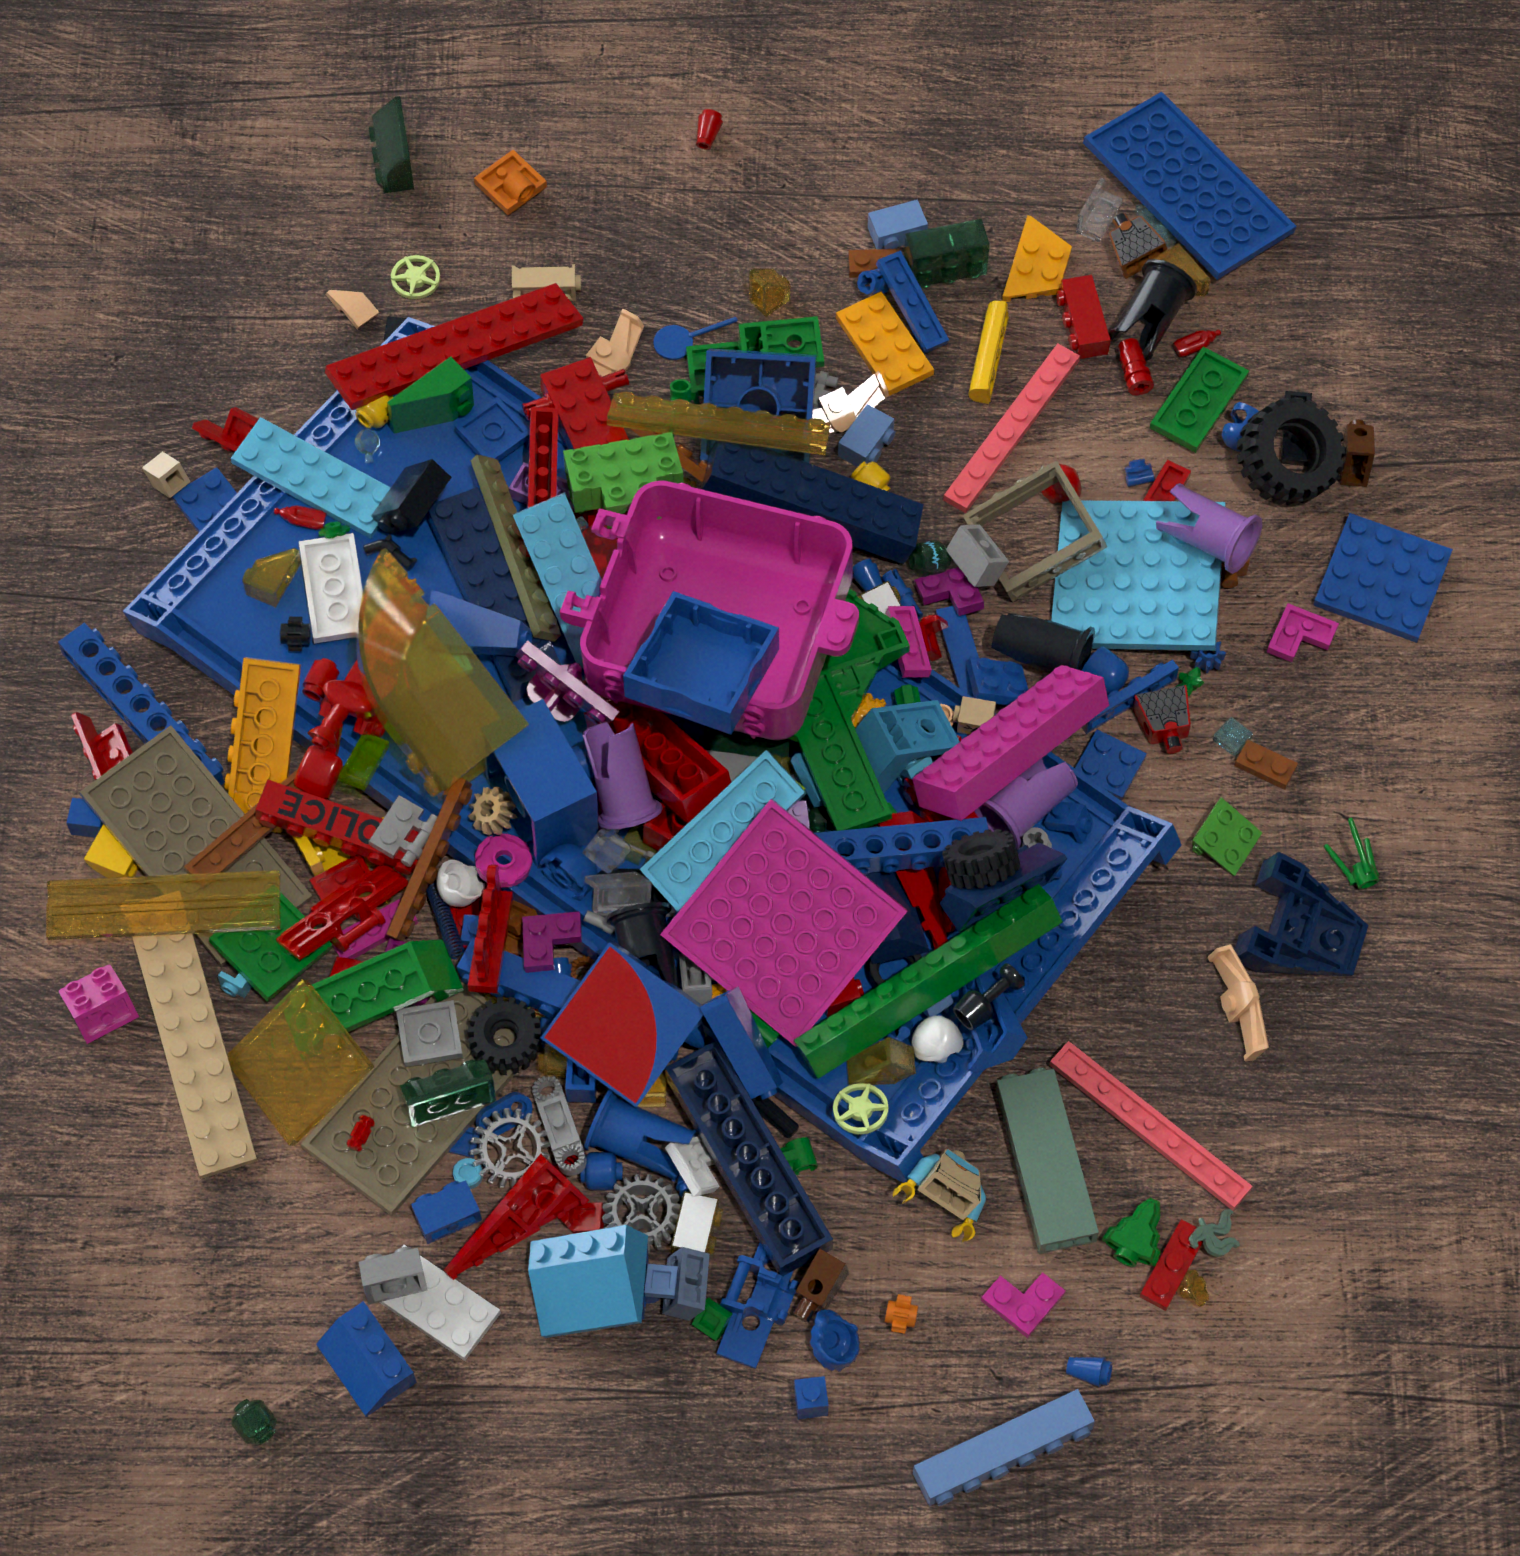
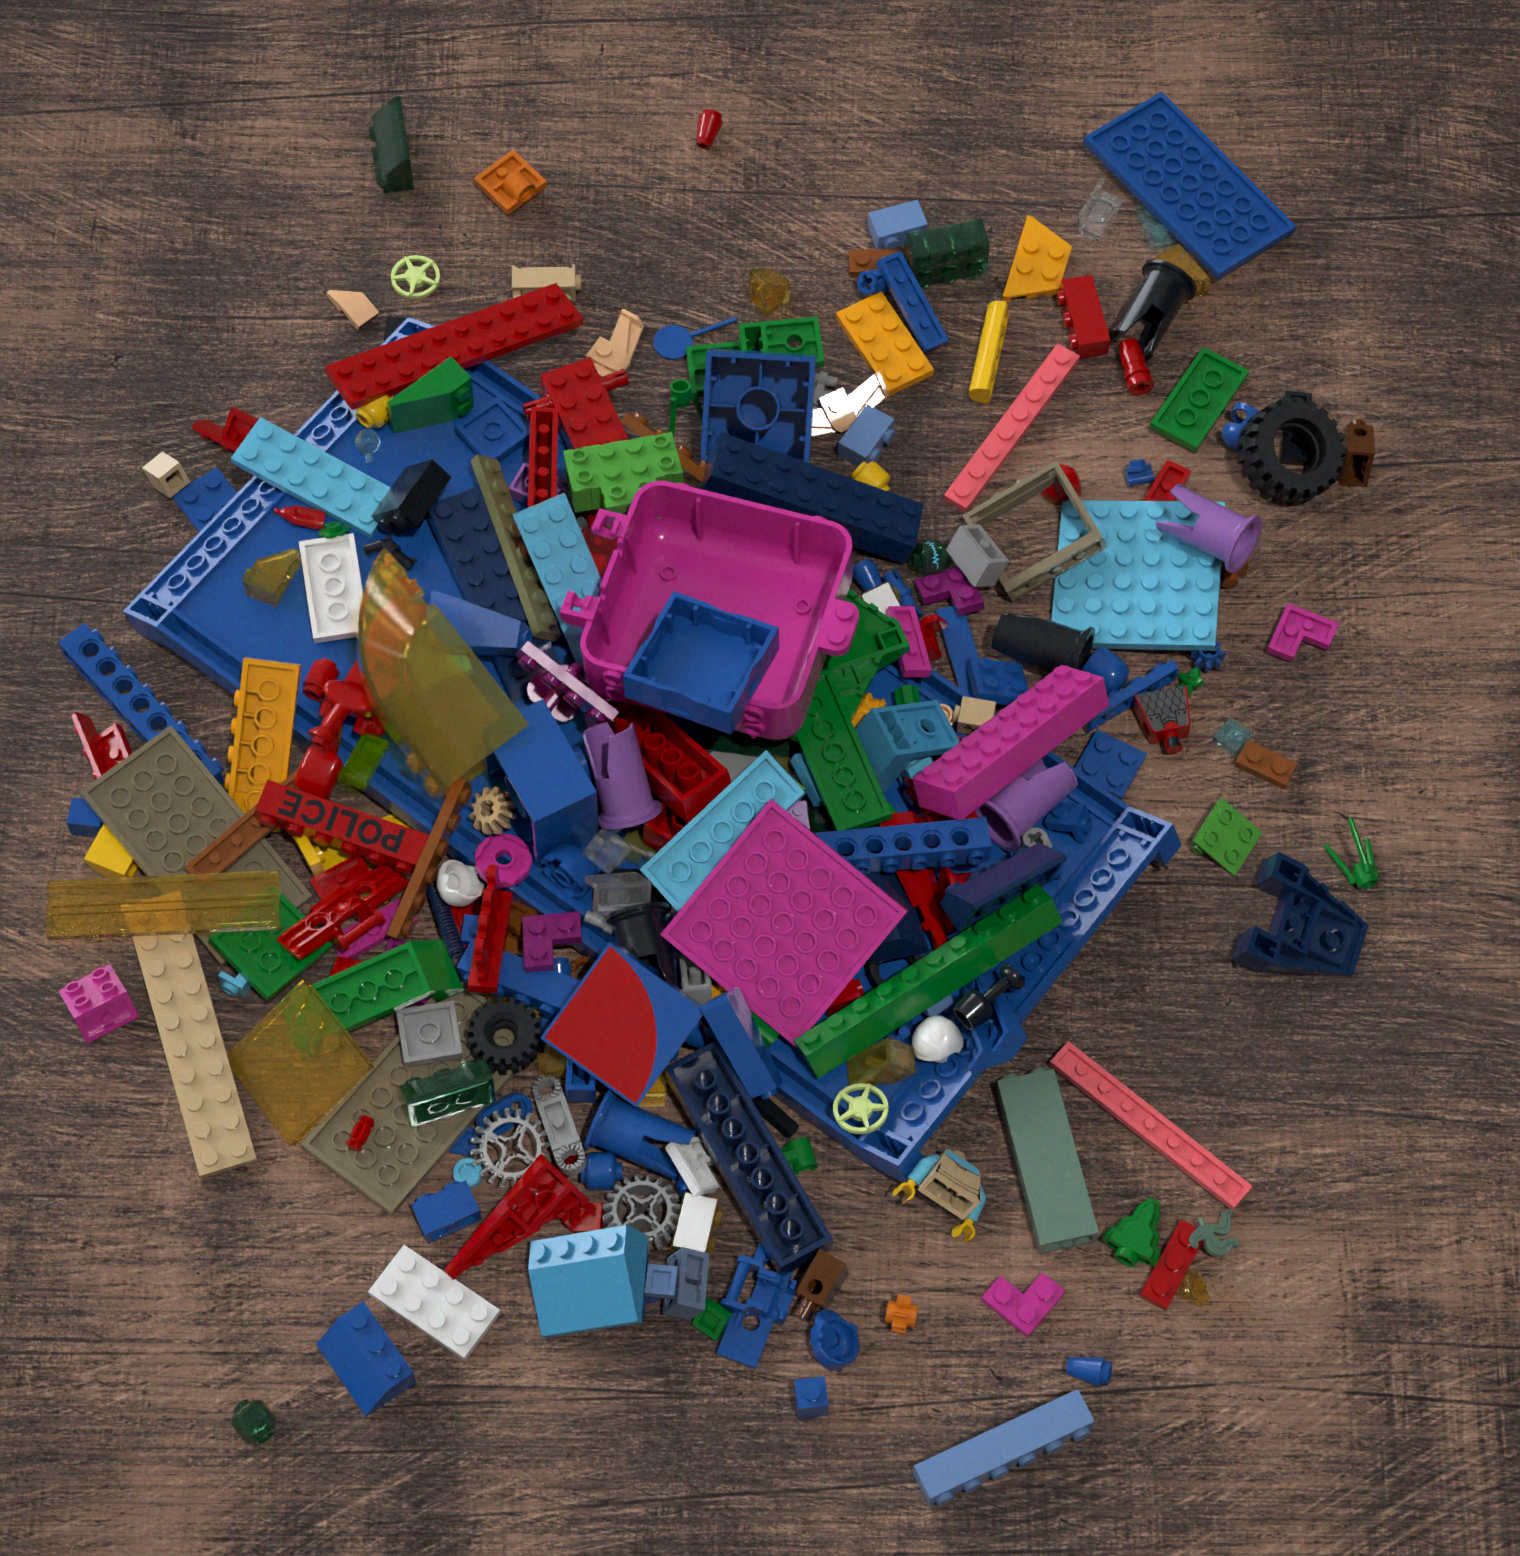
black gear [280,616,311,651] -> none
light grey slope [359,1247,428,1305] -> none
light grey plate [369,795,437,867] -> none
clear yellow plate [607,392,831,455] -> none
black tyre [942,829,1021,889] -> none
torso [1109,213,1169,279] -> none
red piece [1173,329,1221,357] -> none
light nougat plate [1207,945,1269,1061] -> none
blue plate [1313,513,1453,643] -> none

